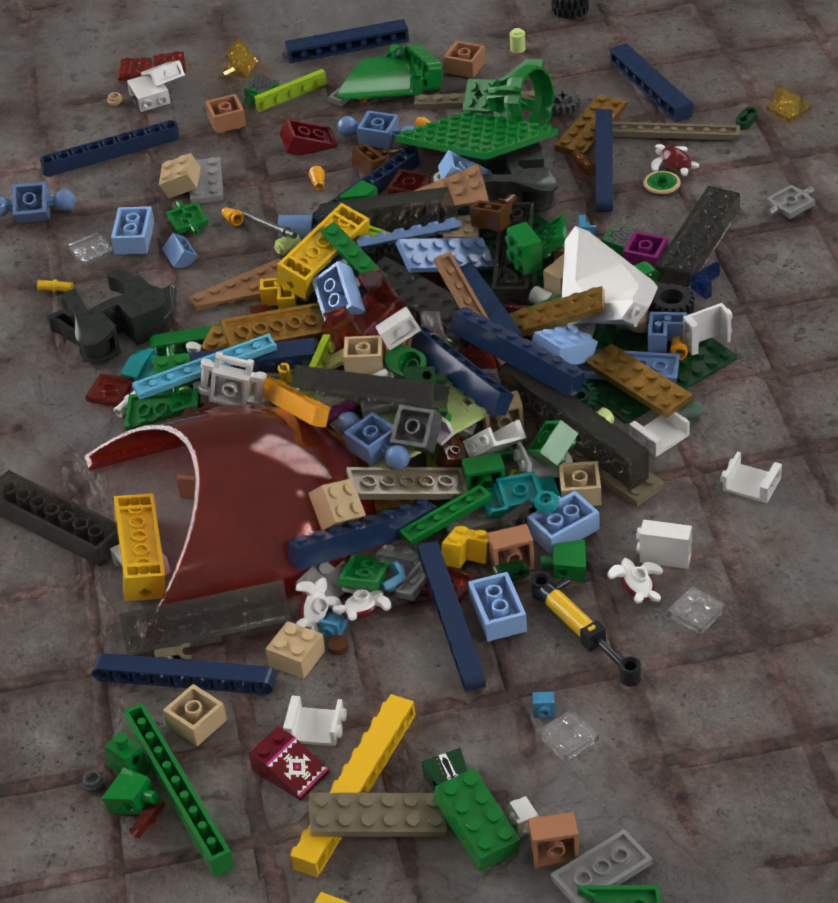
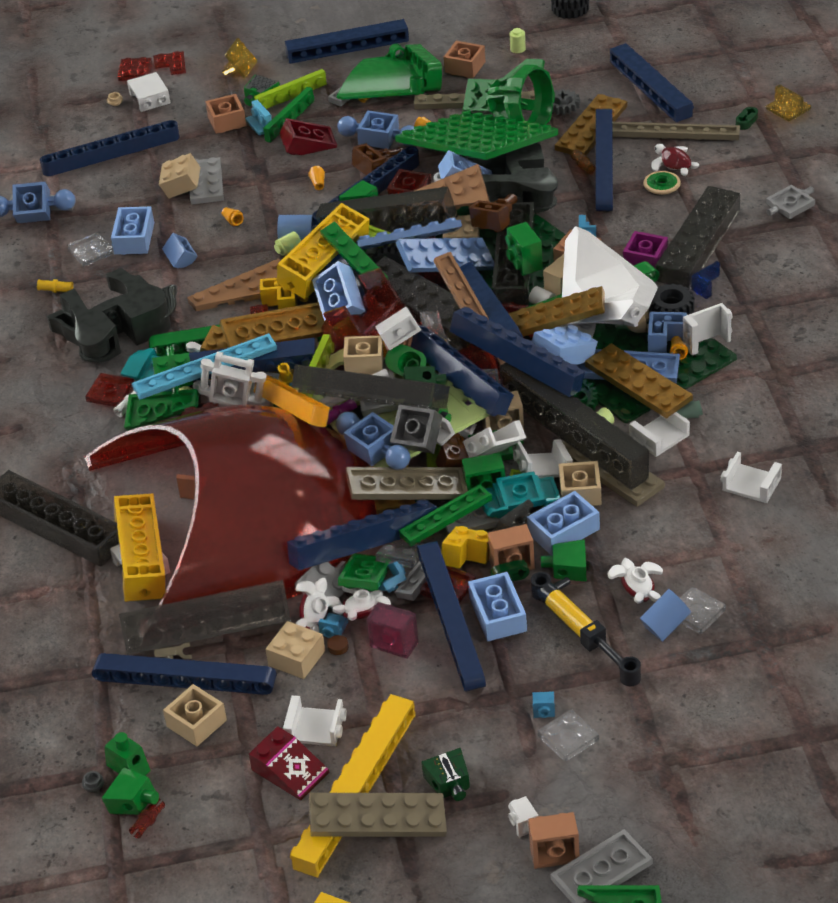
green brick [123,703,234,878] -> none
white panel [140,60,185,86] -> none
green plate [166,200,209,236] -> none
dark grey bar [235,208,297,239] -> none
tan brick [308,478,366,531] -> none
green brick [433,768,521,871] -> none
brick [526,420,578,466] -> none
teal plate [534,490,559,514] -> none
green plate [535,214,567,259] -> none
torso [596,226,639,257] -> none
white brick [636,520,692,569] -> none
none -> medium azure bracket [245,100,272,135]
none -> green plate [263,87,314,143]
none -> clear pink brick [367,602,419,659]
none -> medium blue brick [640,589,691,642]

